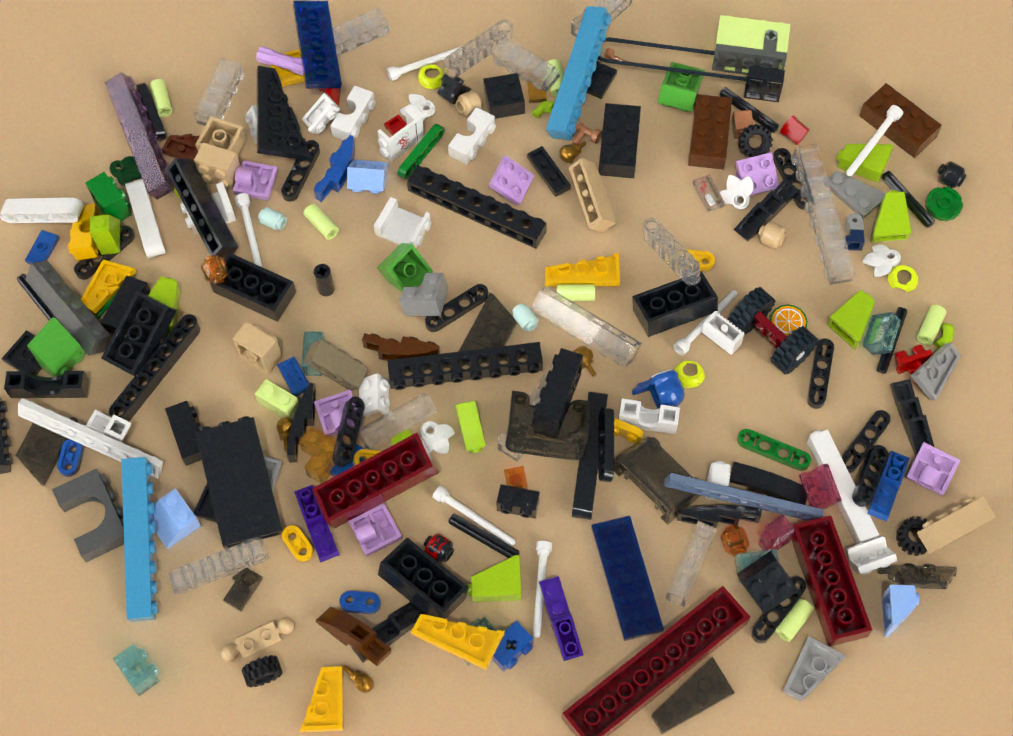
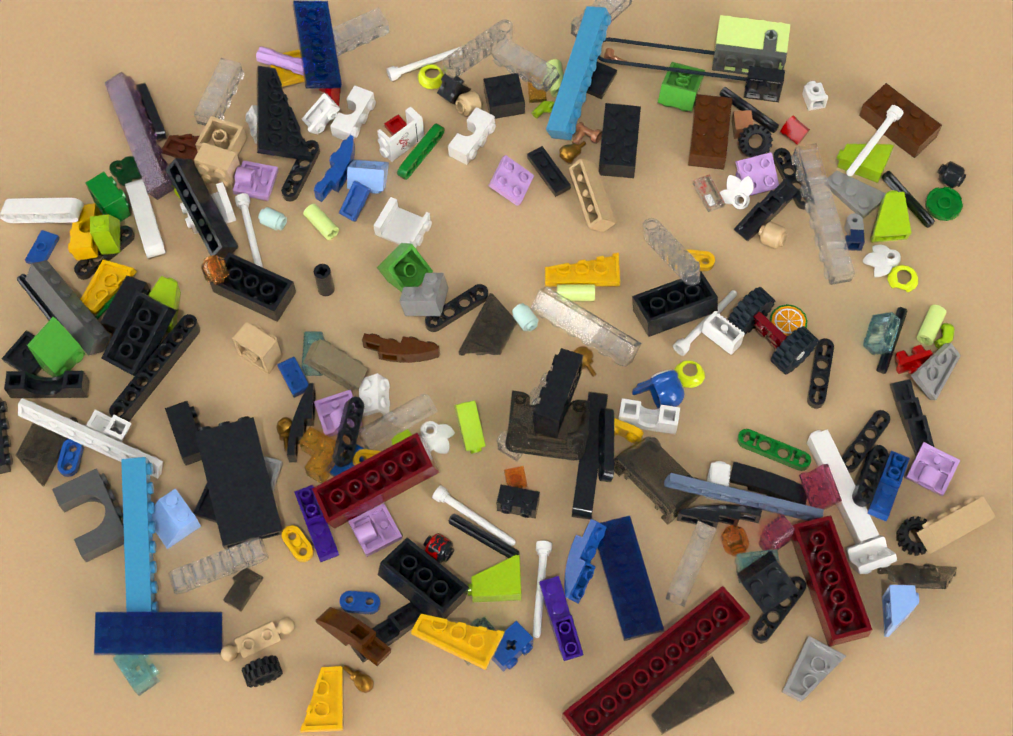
yellowish green piece [149,79,173,117] -> none
yellowish green brick [255,379,299,419] -> none
black brick [387,342,543,390] -> none
white plate [400,94,435,121] -> none
black brick [407,165,547,249] -> none
yellowish green piece [775,598,814,642] -> none
lime slope [827,290,875,350] -> none
none -> clear blue plate [94,612,222,655]
none -> blue plate [339,181,371,222]
none -> blue slope [564,519,607,604]
none -> white brick [802,81,828,111]

